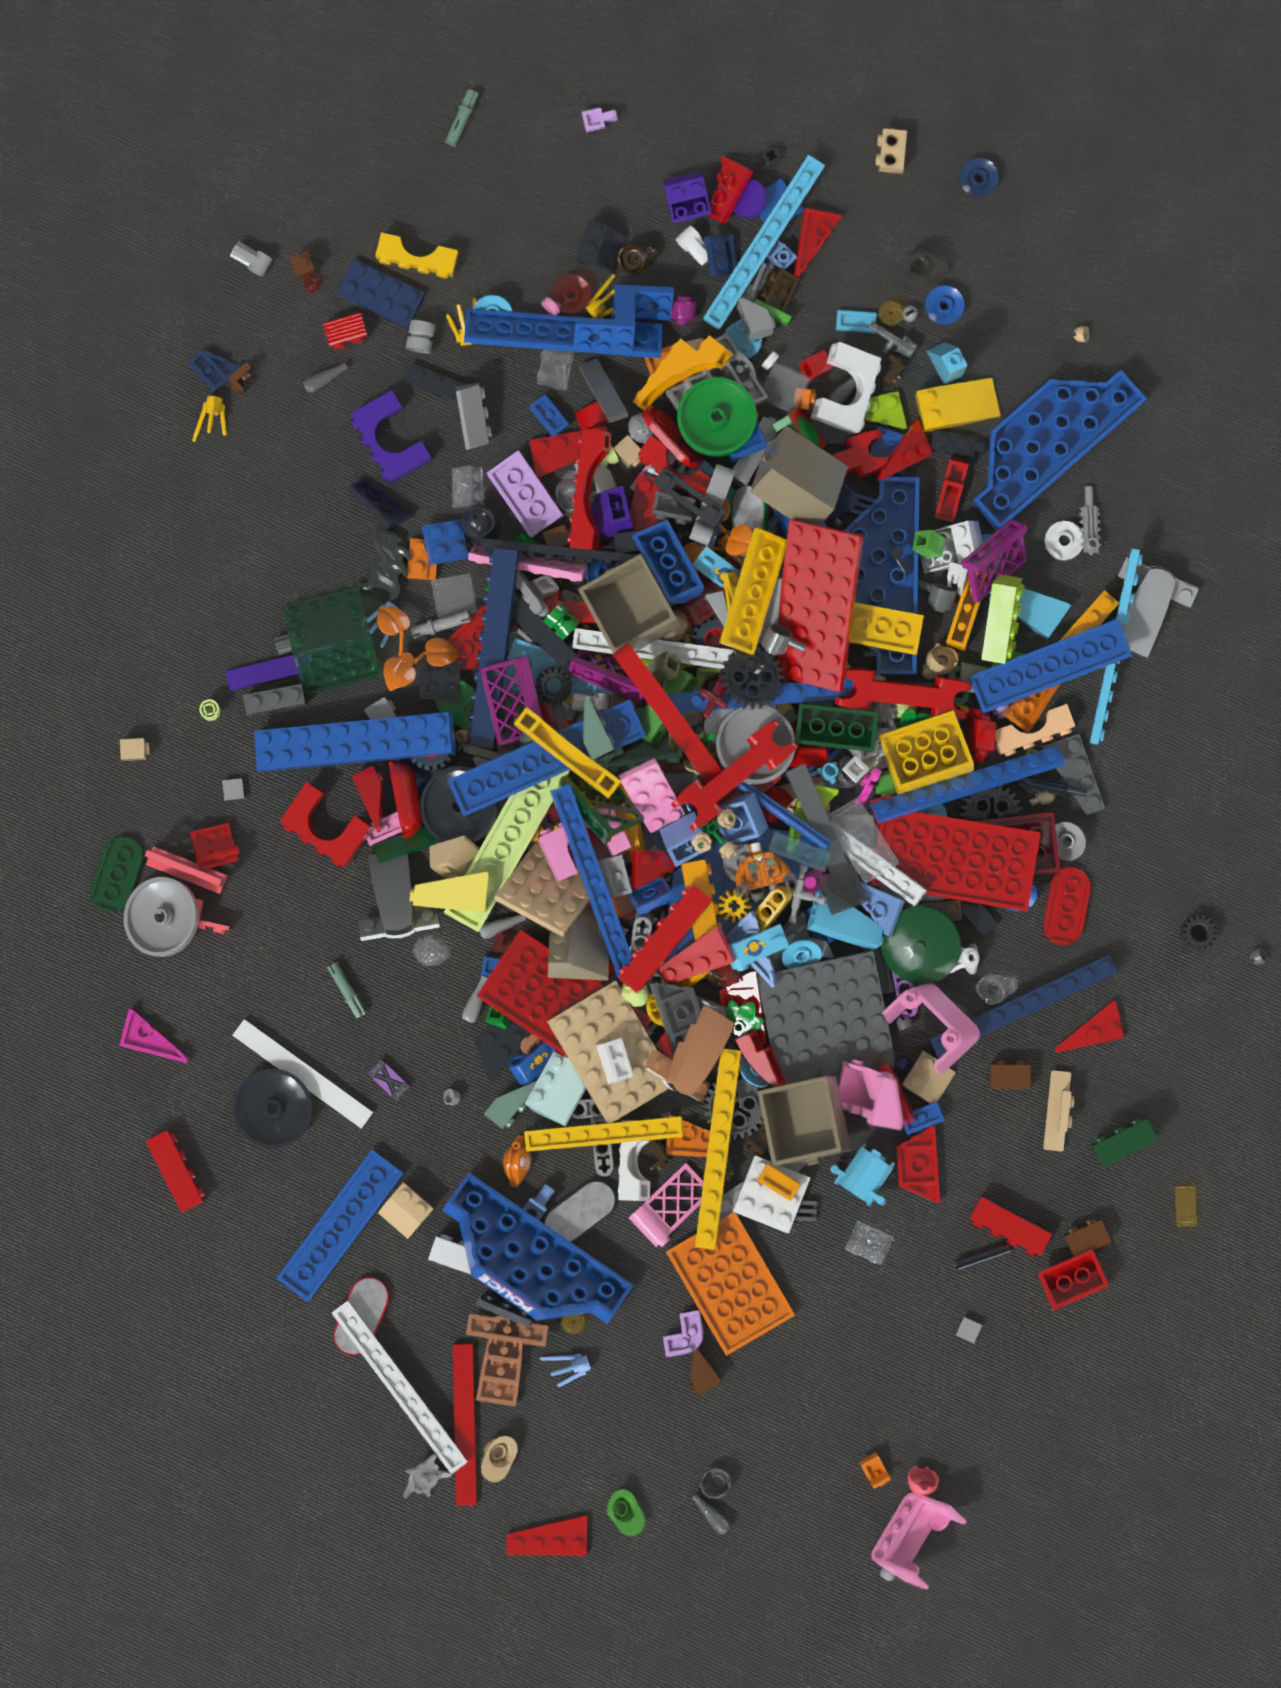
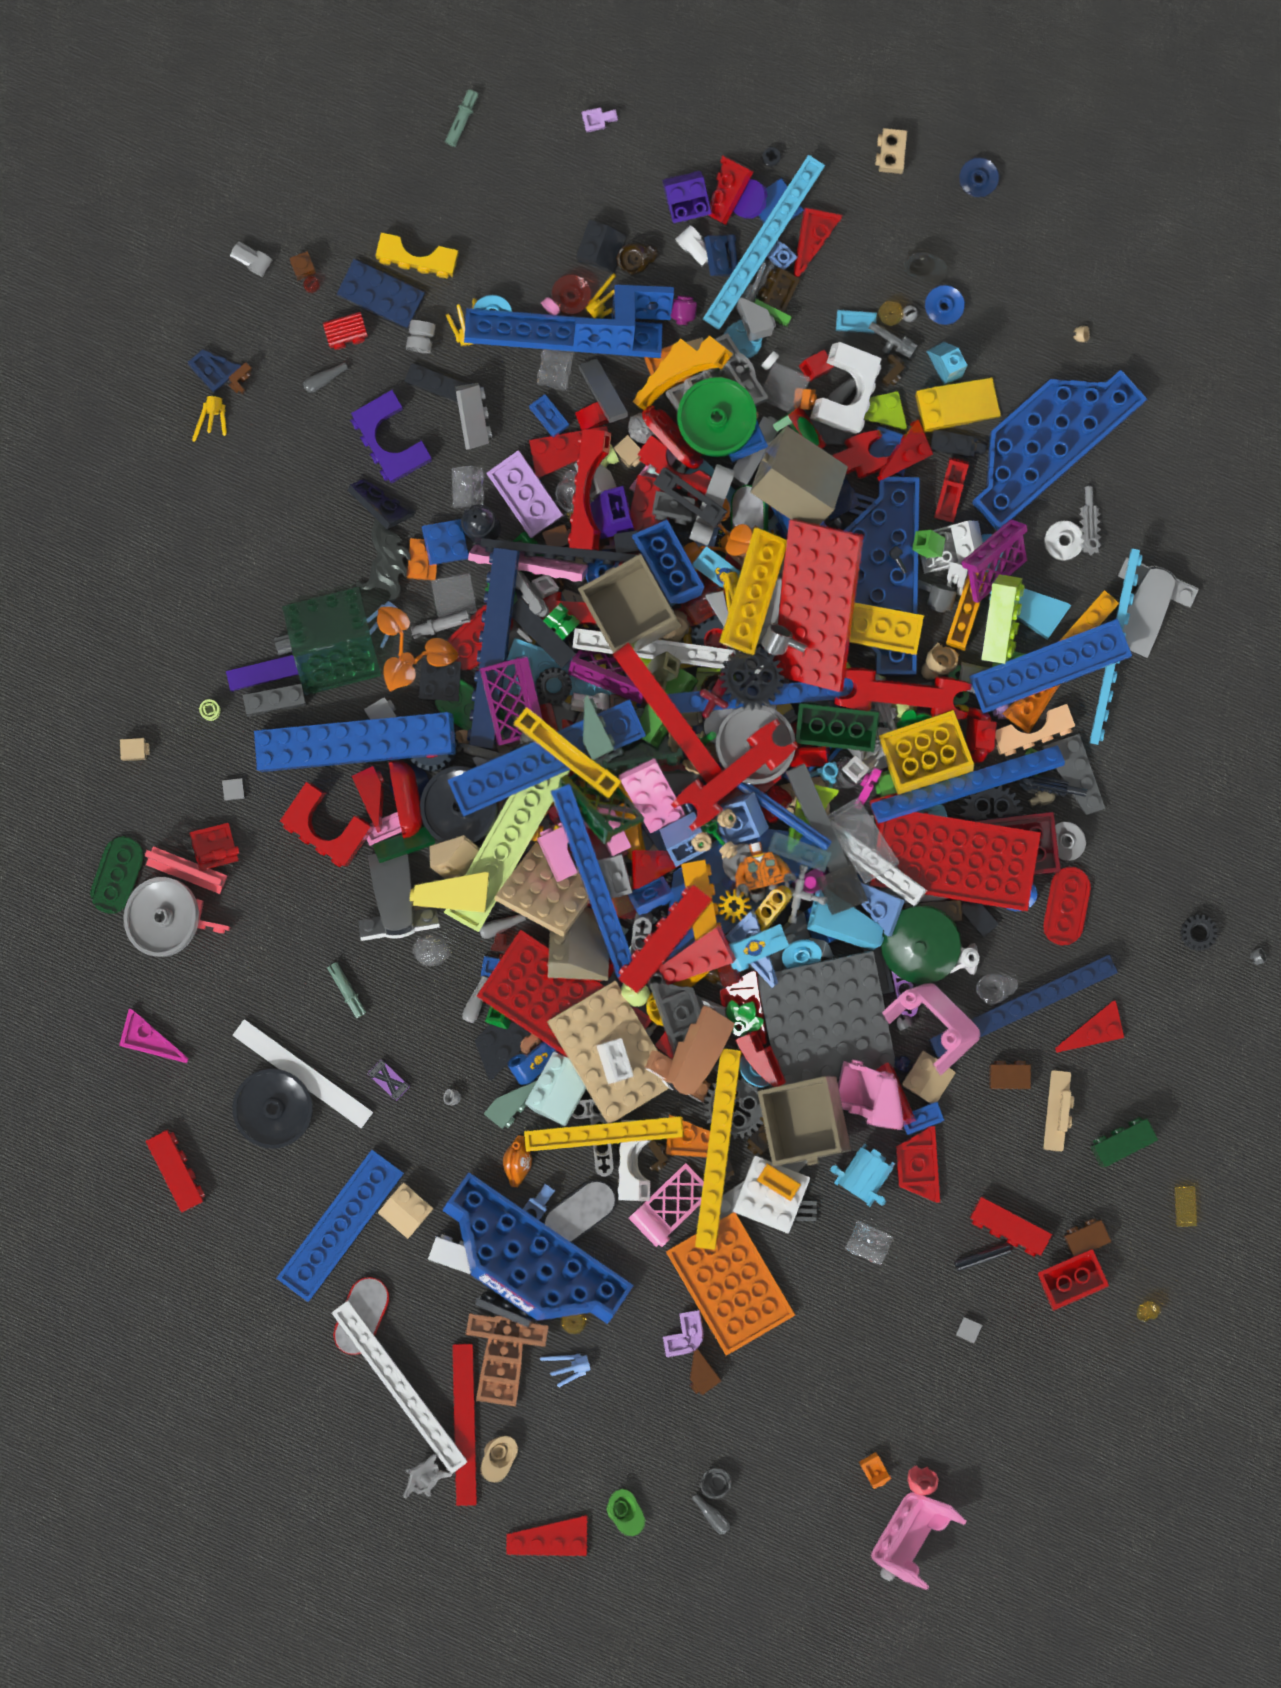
none -> clear yellow plate [1136,1301,1161,1322]

